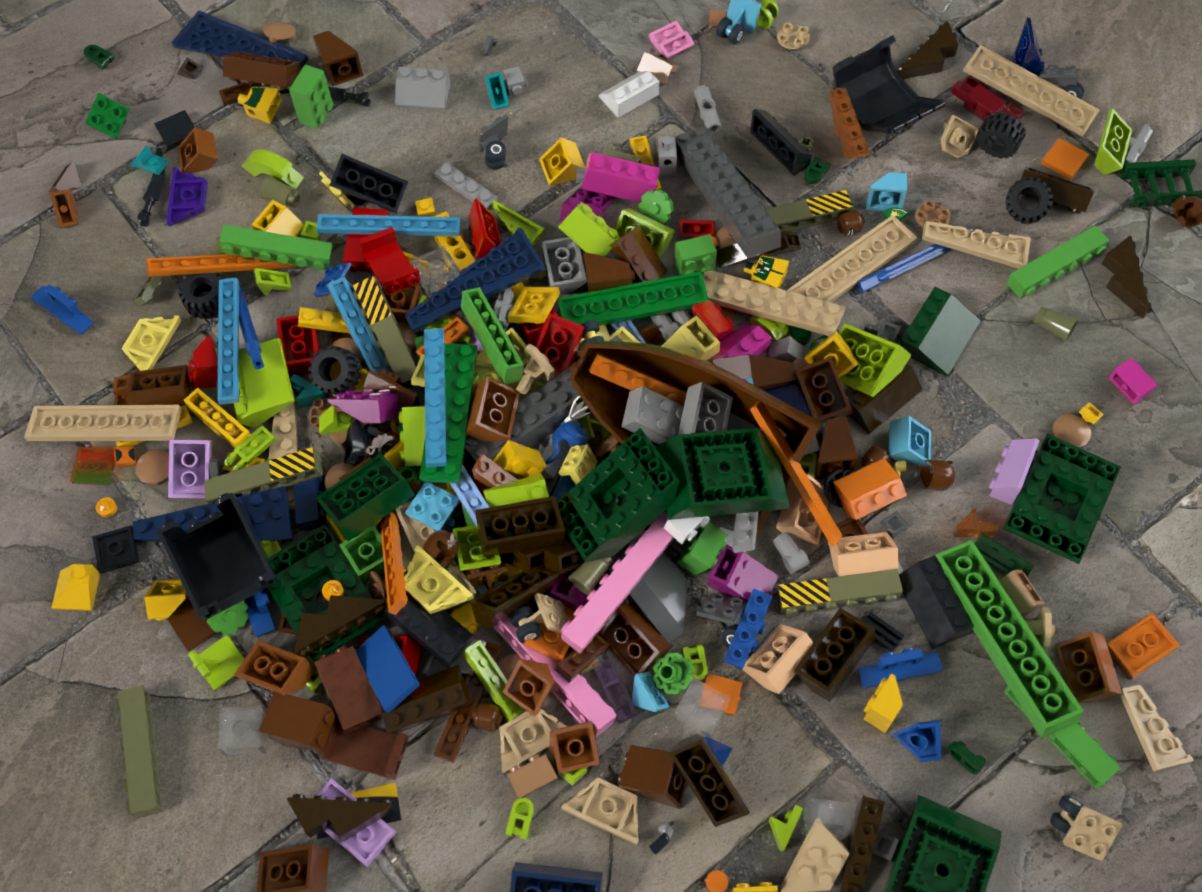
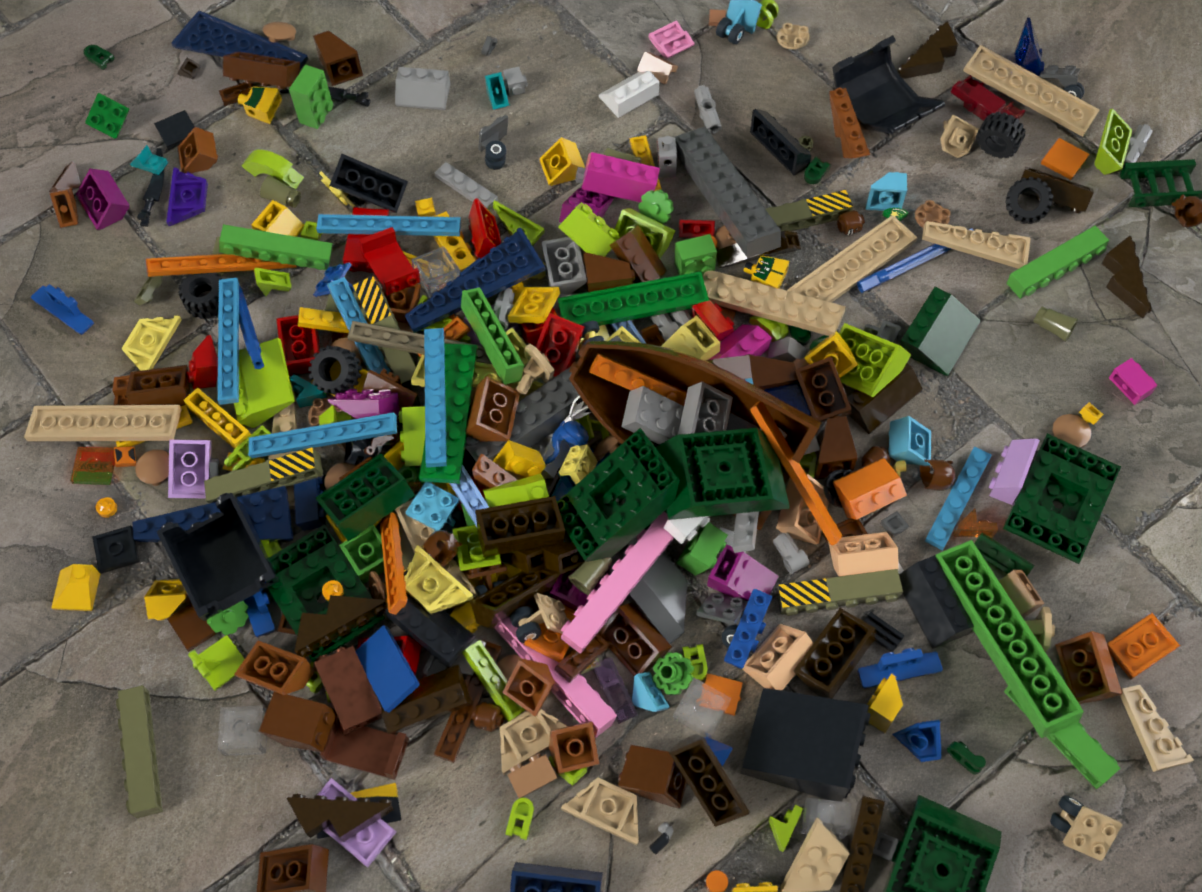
none -> magenta slope [76,168,130,230]
none -> dark azure plate [248,412,397,458]
none -> dark tan tile [348,321,492,364]
none -> black windscreen [740,688,871,804]
none -> dark azure plate [924,446,992,551]

